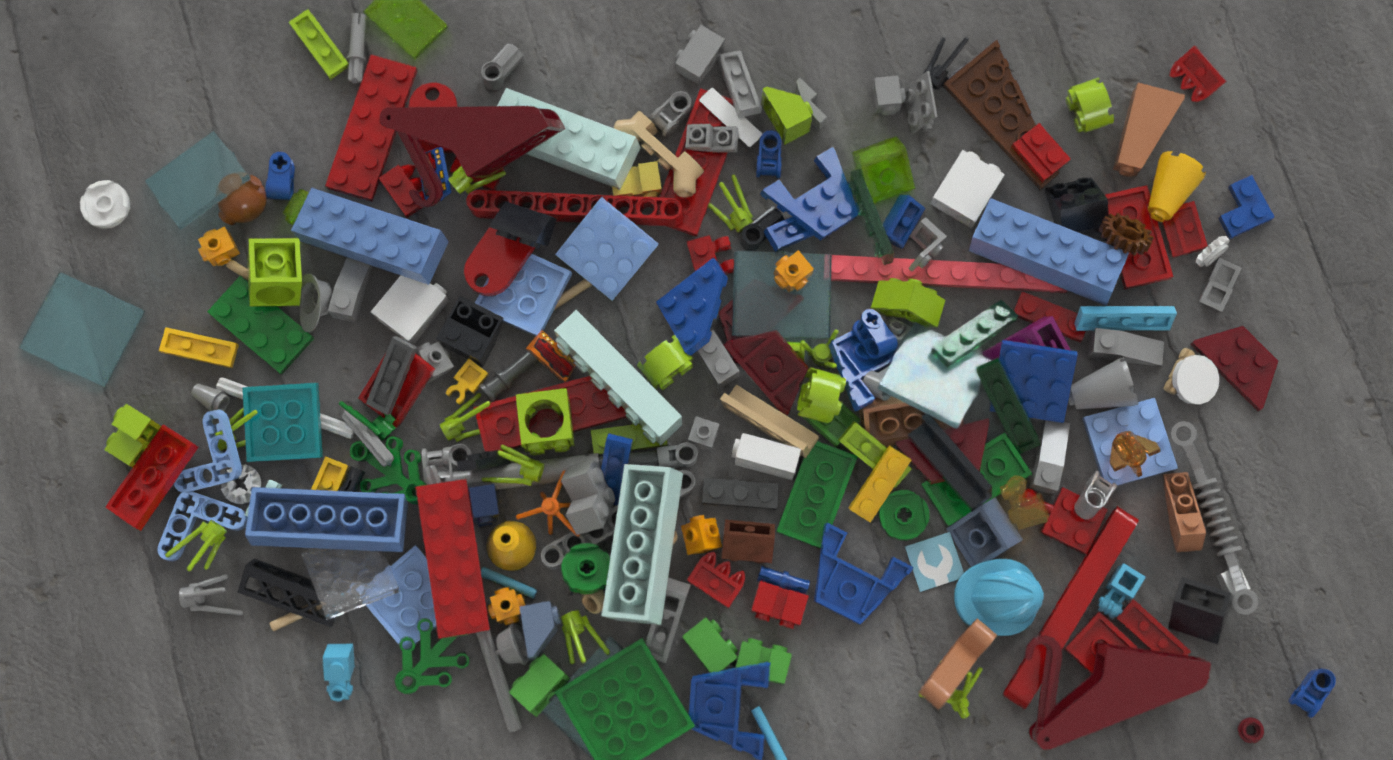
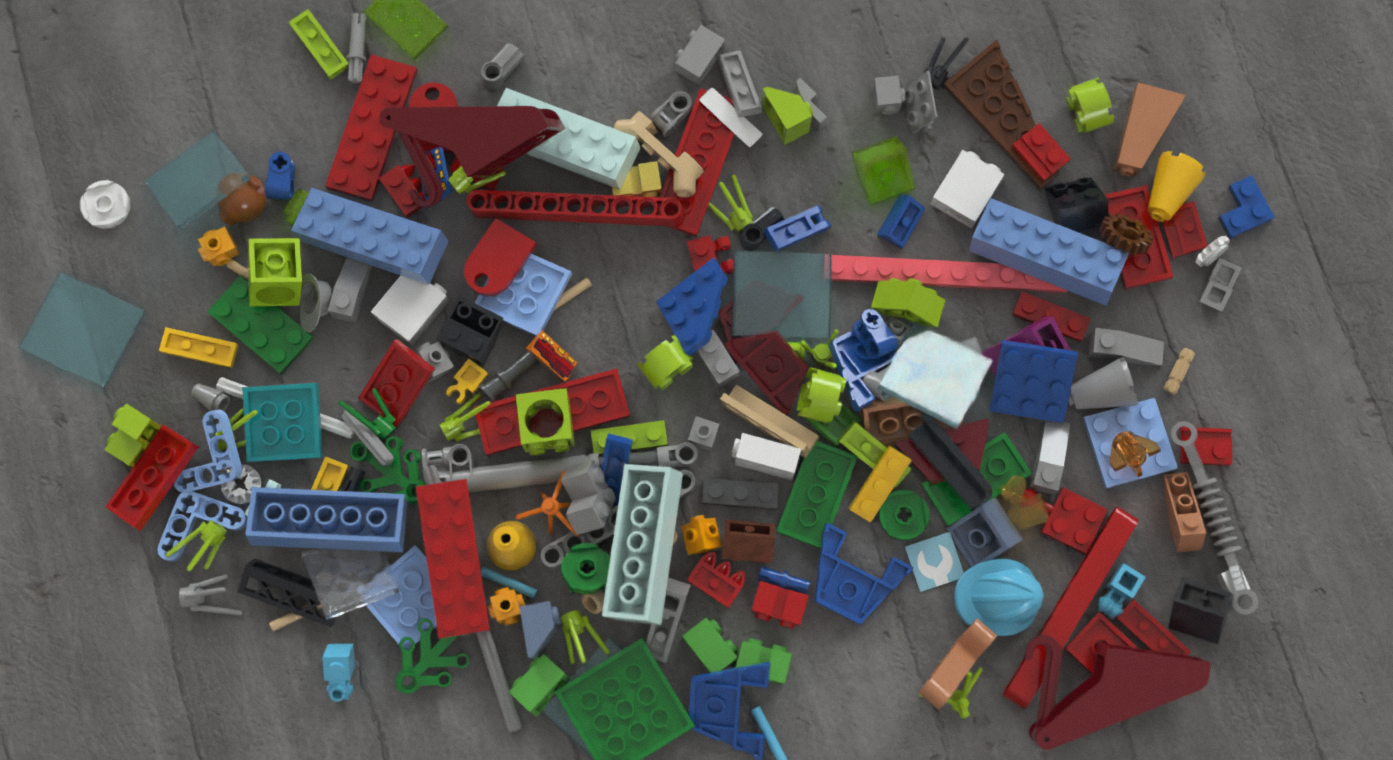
dark grey plate [366,336,418,415] -> none
black plate [457,450,511,471] -> none
dark blue brick [468,484,499,528] -> none
lime plant [481,445,545,486] -> none
black slope [490,201,557,249] -> none
light grey piece [495,623,529,665] -> none
light aqua brick [554,310,682,446] -> none
light blue plate [555,197,659,301] -> none
light grey slope [685,124,739,153] -> none
blue piece [756,130,782,179] -> none
wing [760,147,859,241] -> none
light orange brick [774,250,814,293] -> none
clear green plate [848,169,894,265] -> none
light grey bracket [908,217,947,272] -> none
clear green plate [930,299,1018,368] -> none
dark green plate [975,358,1041,454] -> none
medium azure plate [1074,306,1177,331] -> none
light grey piece [1074,470,1117,520] -> none
red plate [1170,46,1227,102] -> none
white tile [1172,355,1219,404] -> none
dark red wing [1190,326,1278,412] -> none
dark red plate [1238,717,1264,743] -> none
blue piece [1288,669,1336,718] -> none
none -> red plate [1180,427,1232,466]

